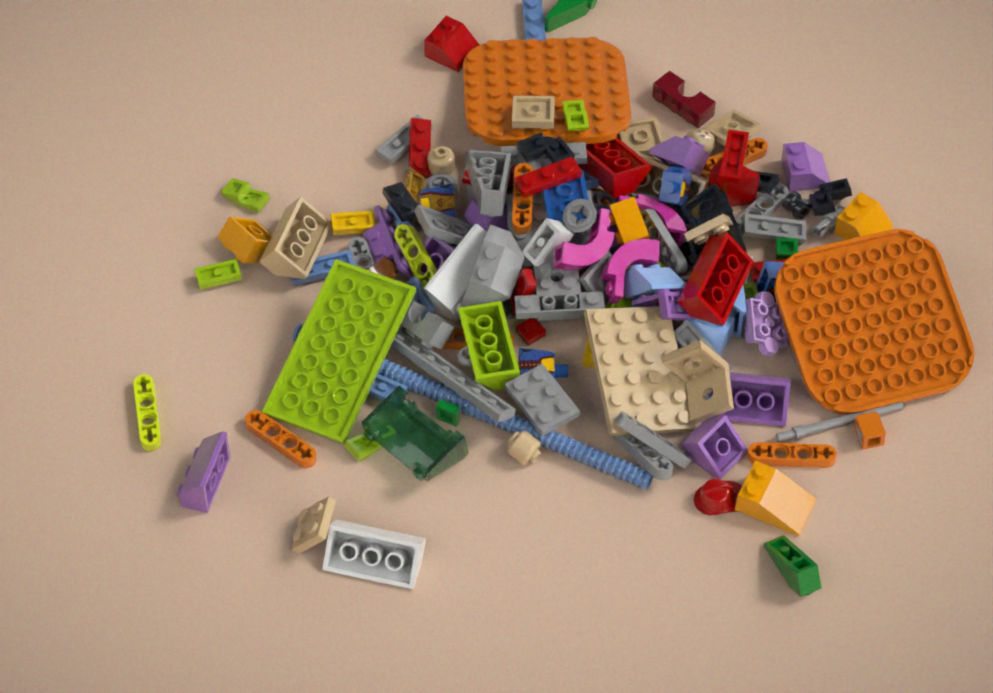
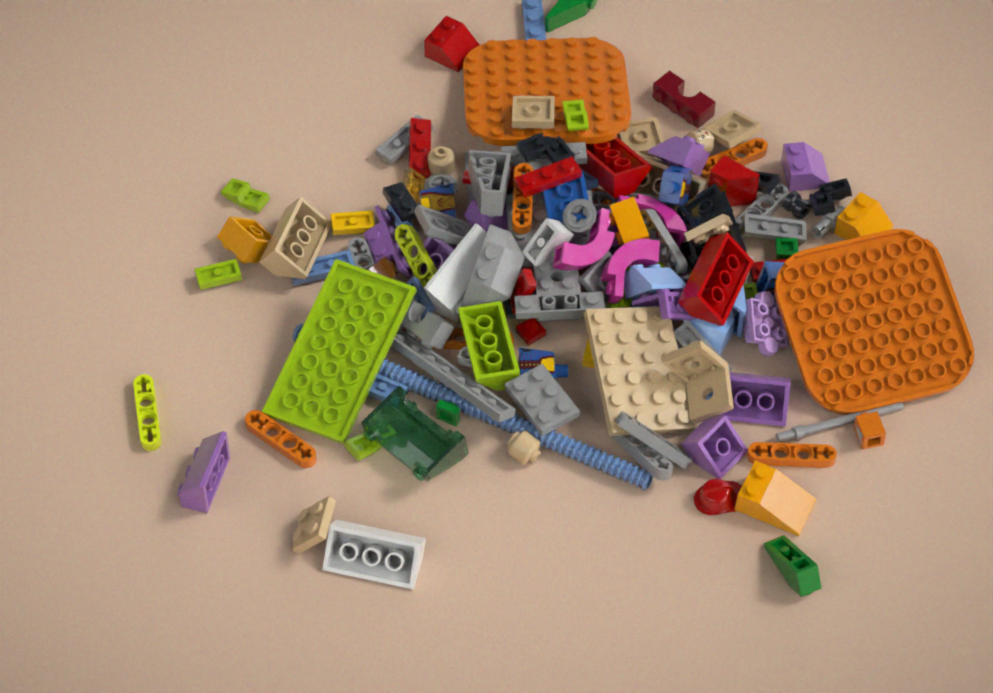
red plate [719,129,749,185] -> none

